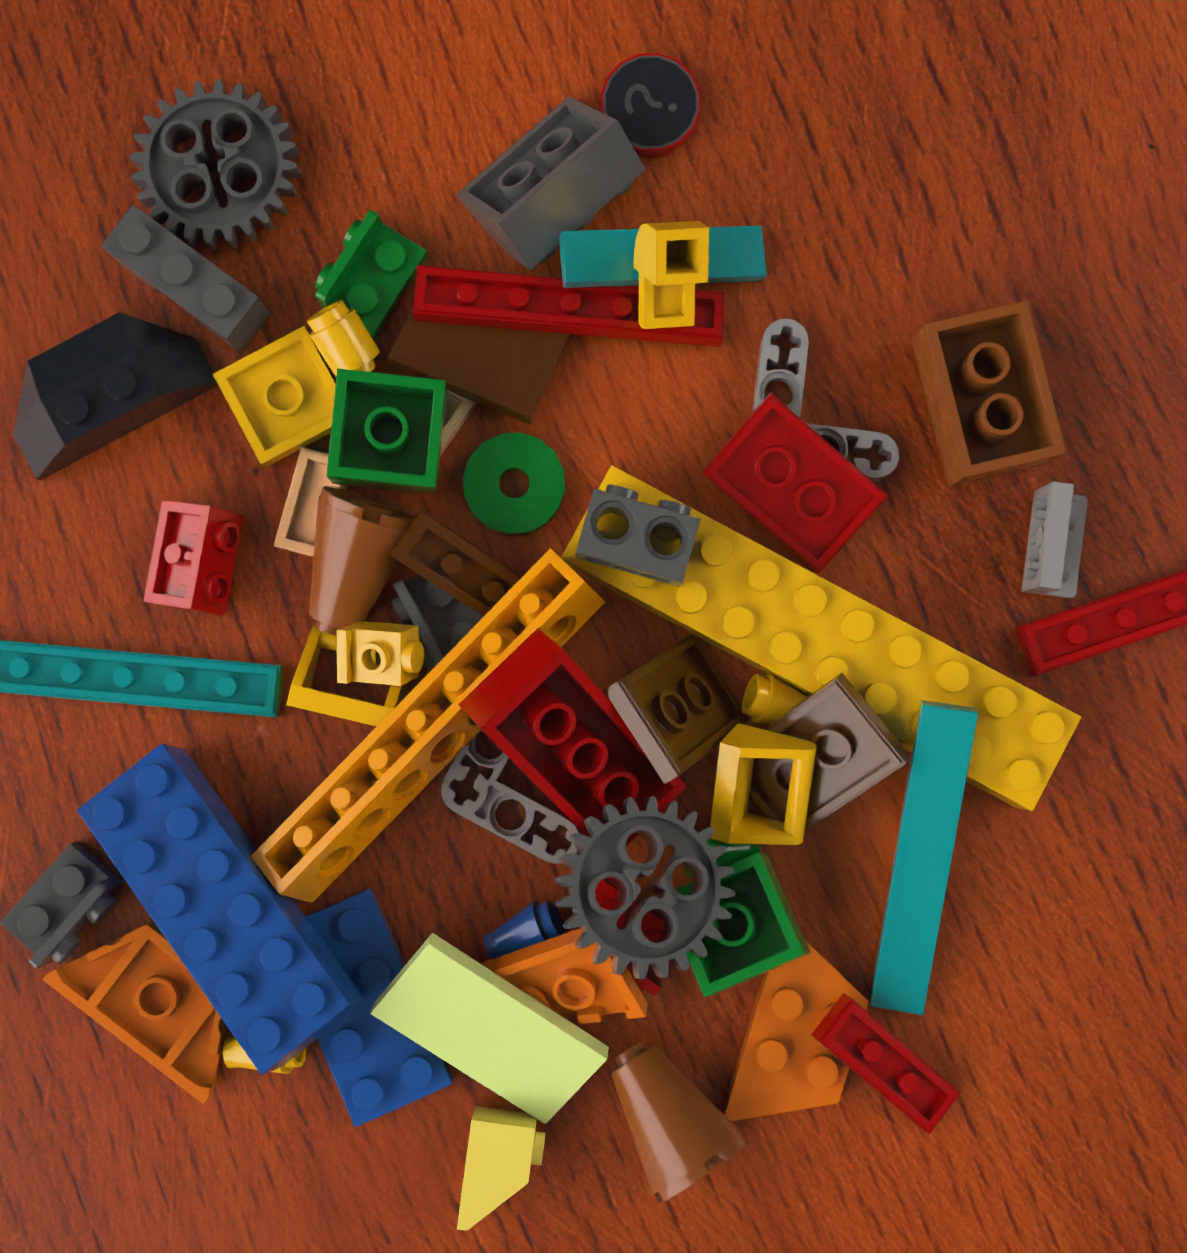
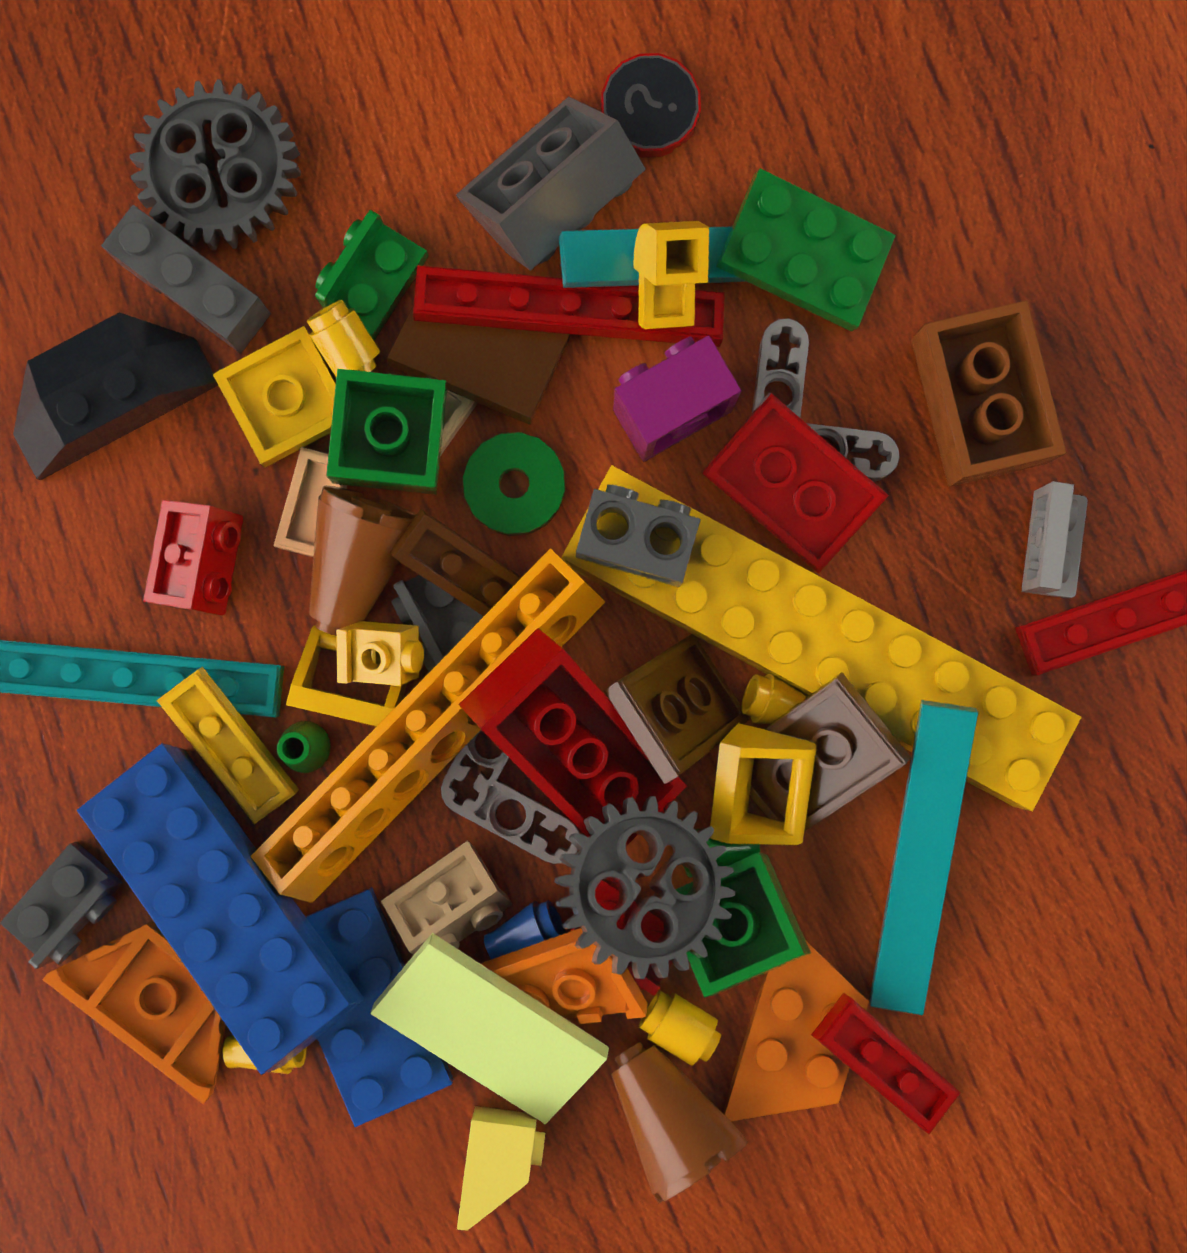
none -> yellow tile [157,666,299,824]
none -> green cone [277,721,331,773]
none -> tan bracket [381,841,512,955]
none -> magenta brick [613,335,741,462]
none -> yellow brick [639,990,721,1066]
none -> green plate [716,168,896,331]

